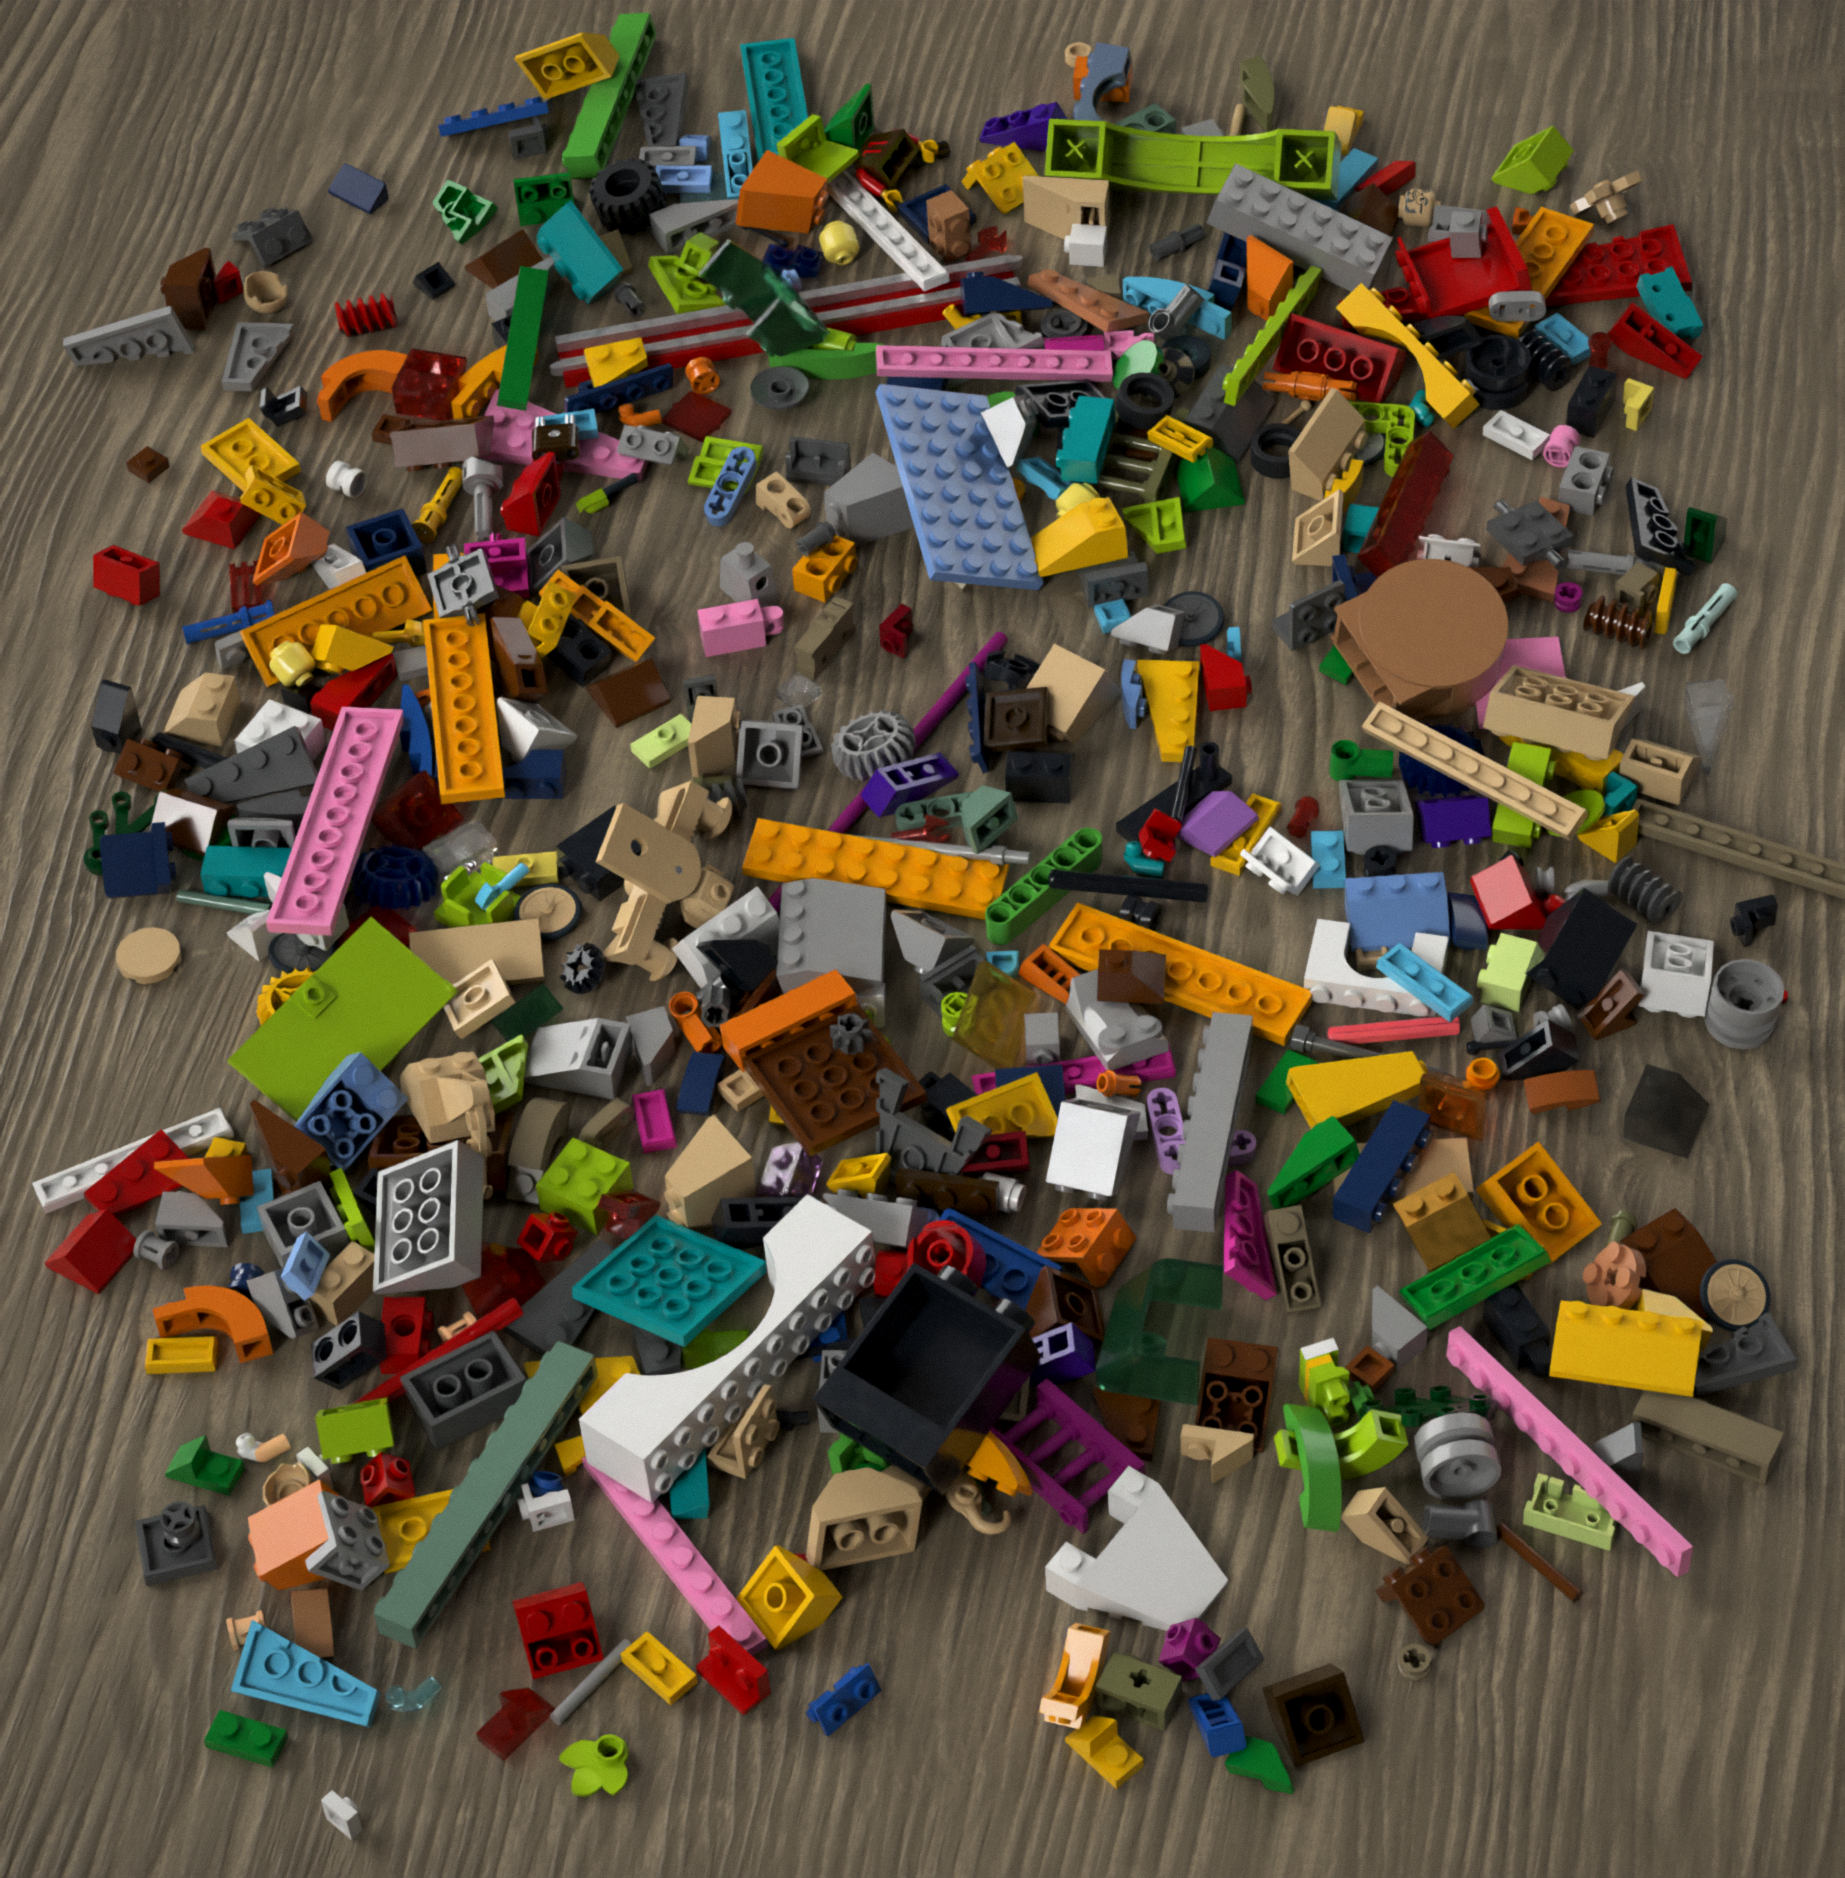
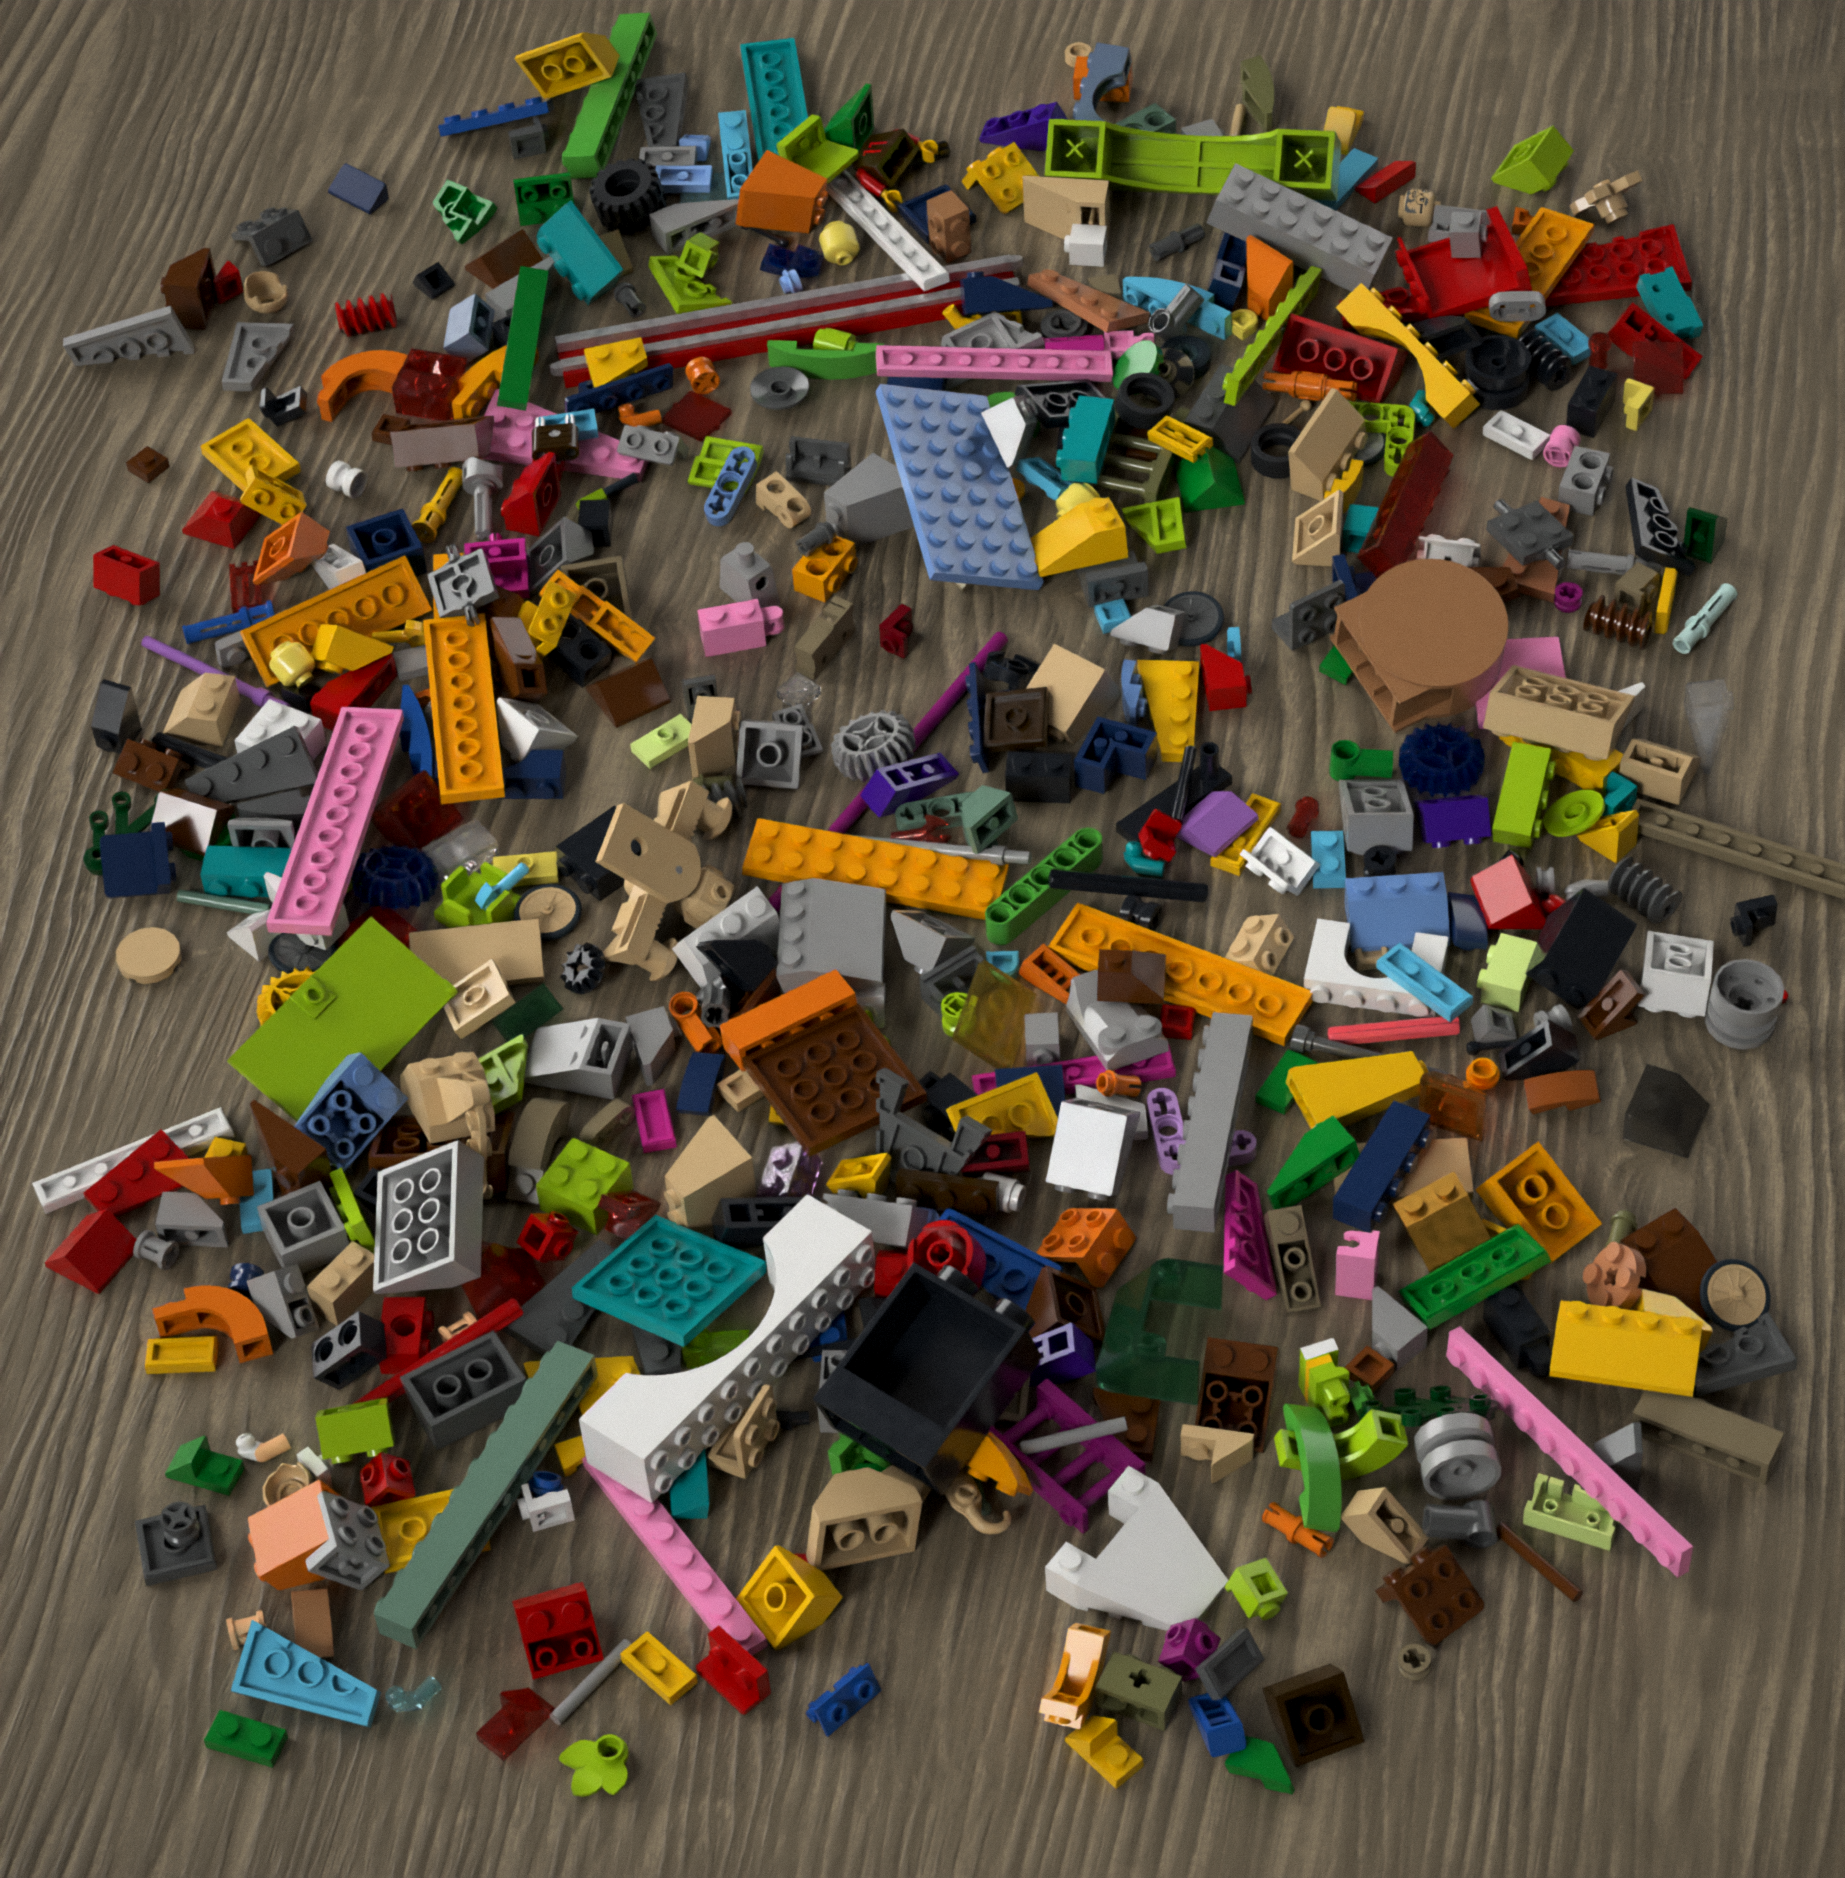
light blue plate [280,1231,330,1301] -> none
white plate [321,1790,363,1840] -> none
clear green windscreen [698,239,830,357] -> none
dark grey gear [830,1013,872,1055] -> none
clear red bar [965,226,1007,262] -> none
reddish brown slope [1340,183,1399,236] -> none
tan plate [1361,701,1588,841] -> none
none -> medium lavender bar [141,635,291,708]
none -> sand blue brick [443,294,495,365]
none -> black brick [578,499,613,547]
none -> light grey bar [1020,1416,1128,1455]
none -> dark blue brick [1074,716,1157,794]
none -> red tile [1160,1004,1196,1040]
none -> lime brick [1224,1558,1288,1621]
none -> tan bracket [1225,914,1294,976]
none -> light yellow tile [1232,309,1258,341]
none -> orange pin [1262,1502,1334,1558]
none -> bright pink hinge [1335,1230,1380,1300]
none -> clear red piece [1633,339,1683,397]

